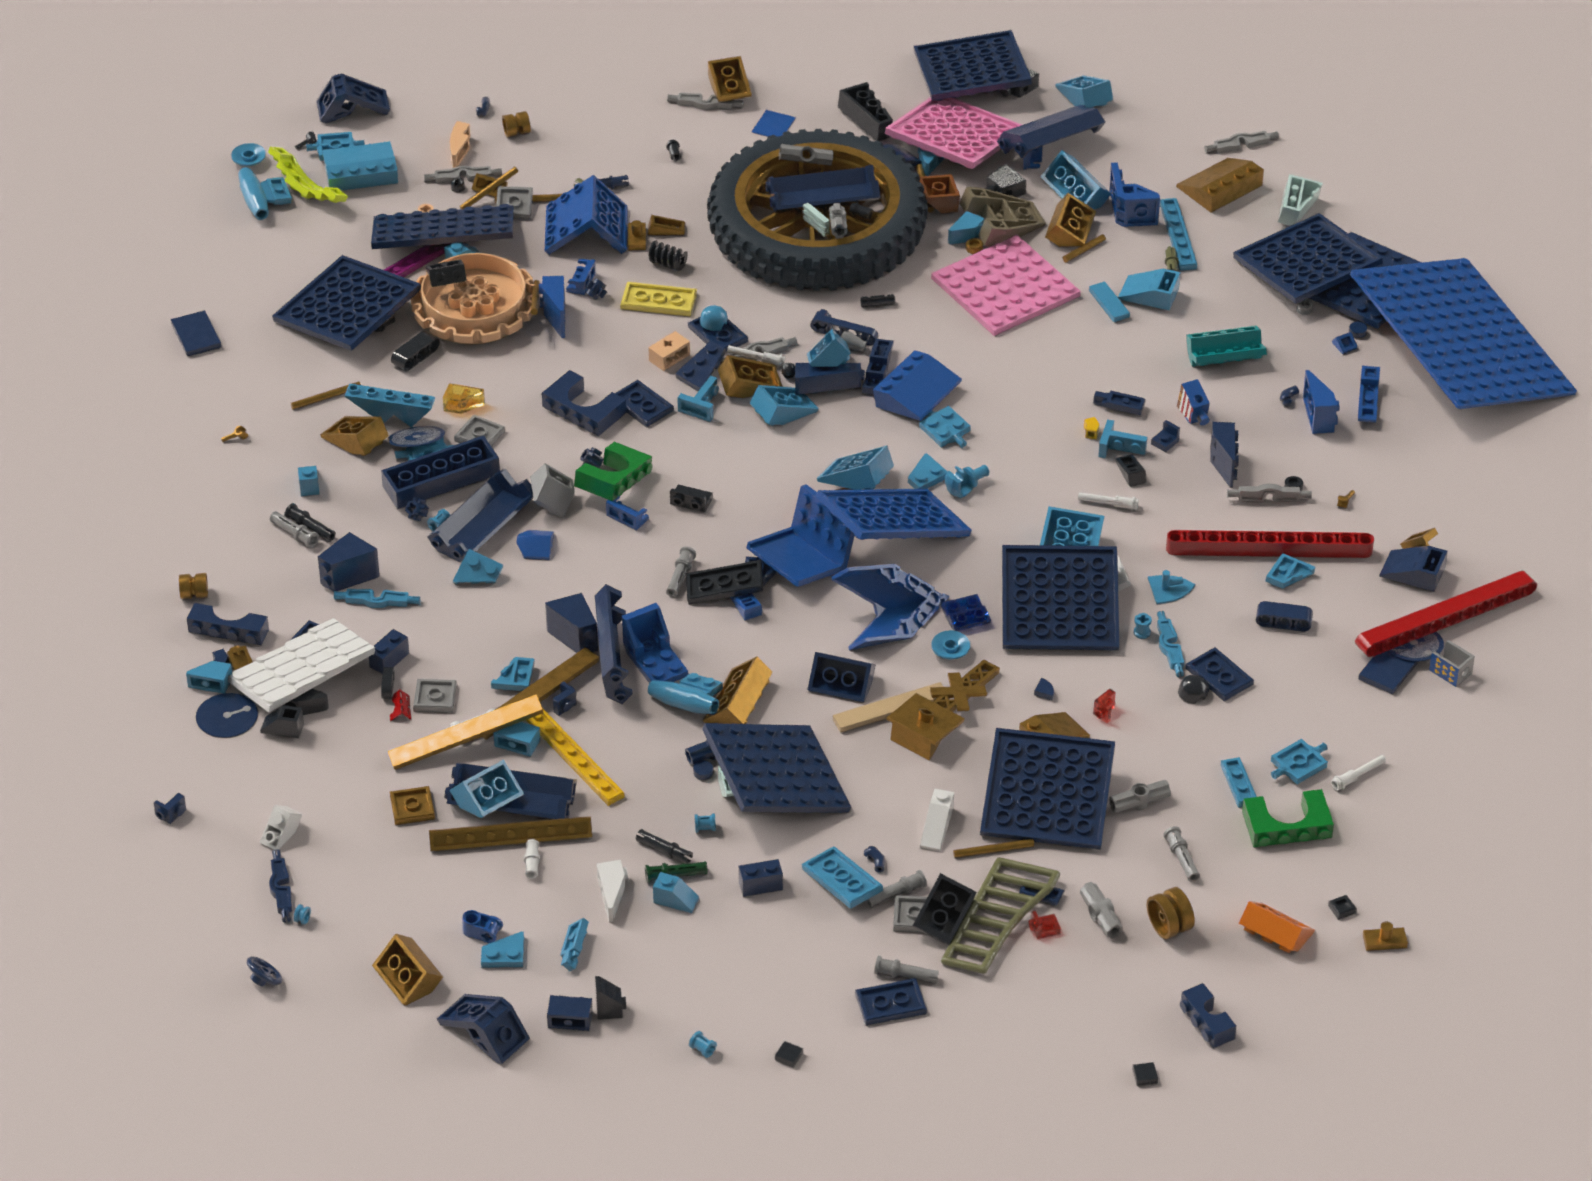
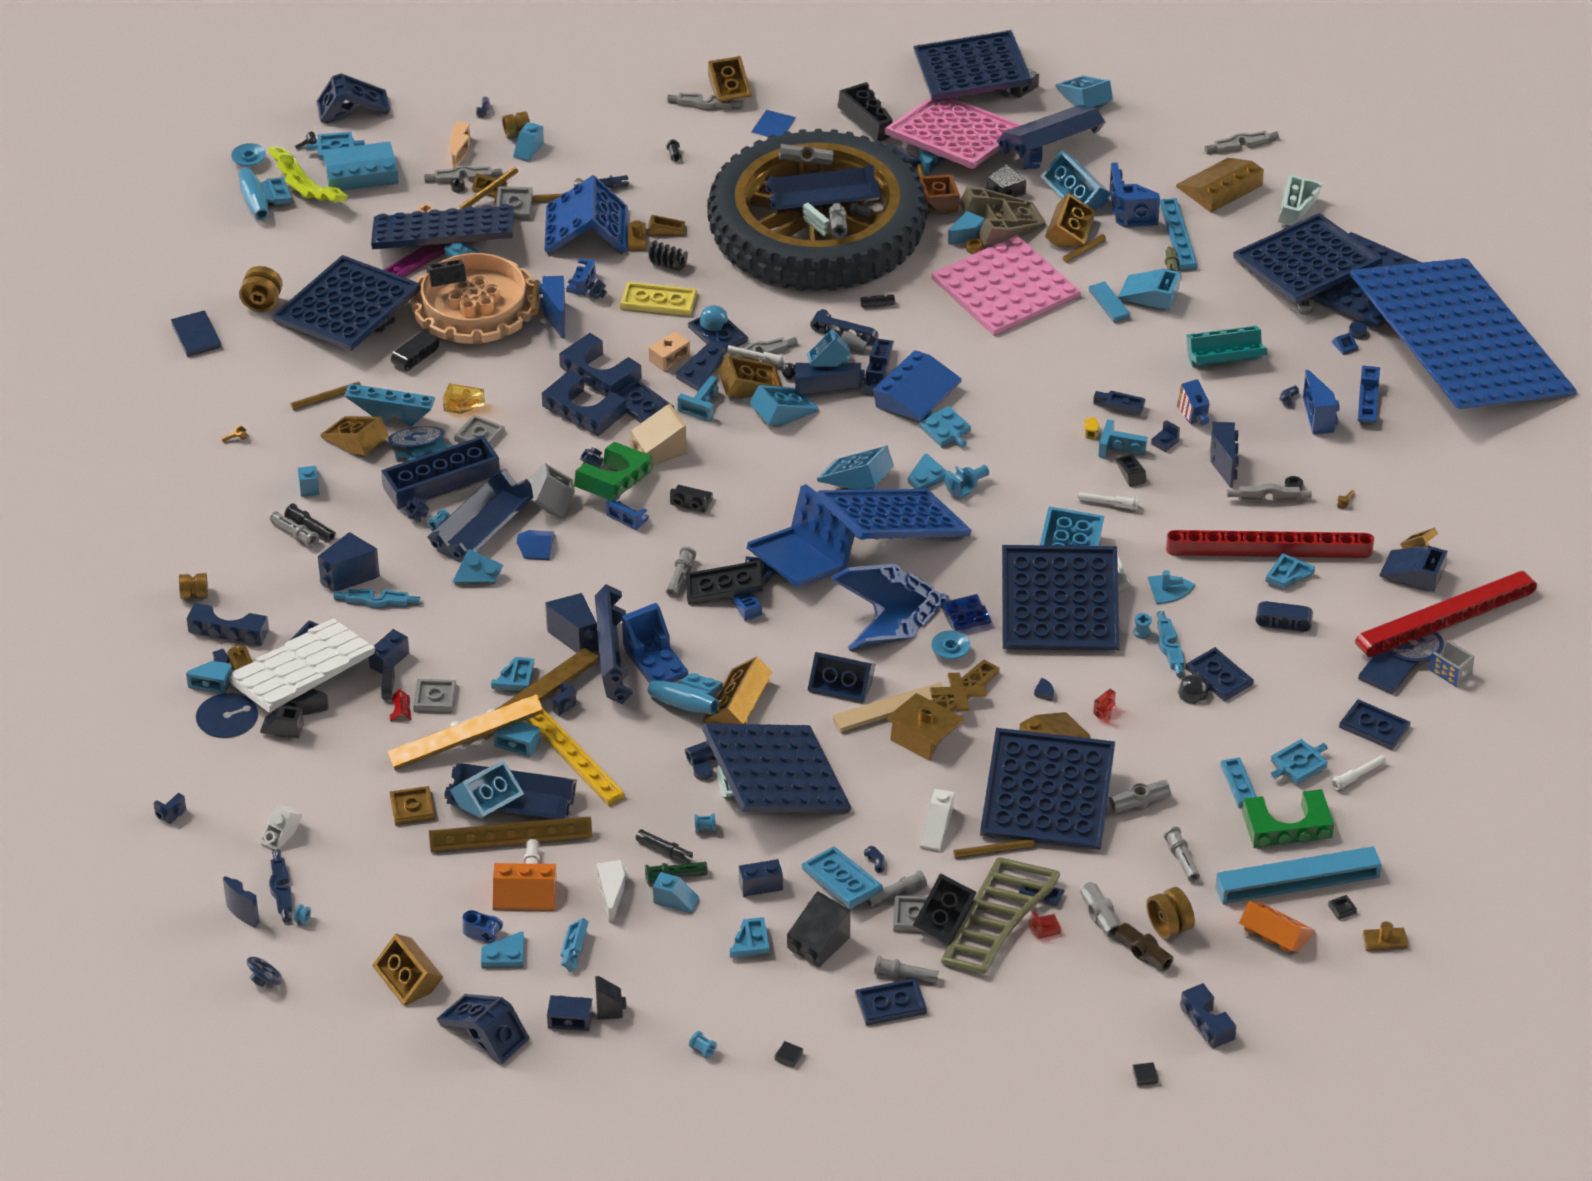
none -> dark blue slope [223,876,260,928]
none -> pearl gold wheel [239,266,283,312]
none -> orange slope [492,863,557,911]
none -> dark azure slope [513,122,544,162]
none -> dark blue arch [559,333,642,396]
none -> tan slope [629,404,687,465]
none -> dark azure wing [730,917,770,958]
none -> black slope [787,891,851,967]
none -> dark brown piece [1116,922,1174,971]
none -> dark azure brick [1216,846,1382,904]
none -> dark blue tile [1339,699,1411,750]

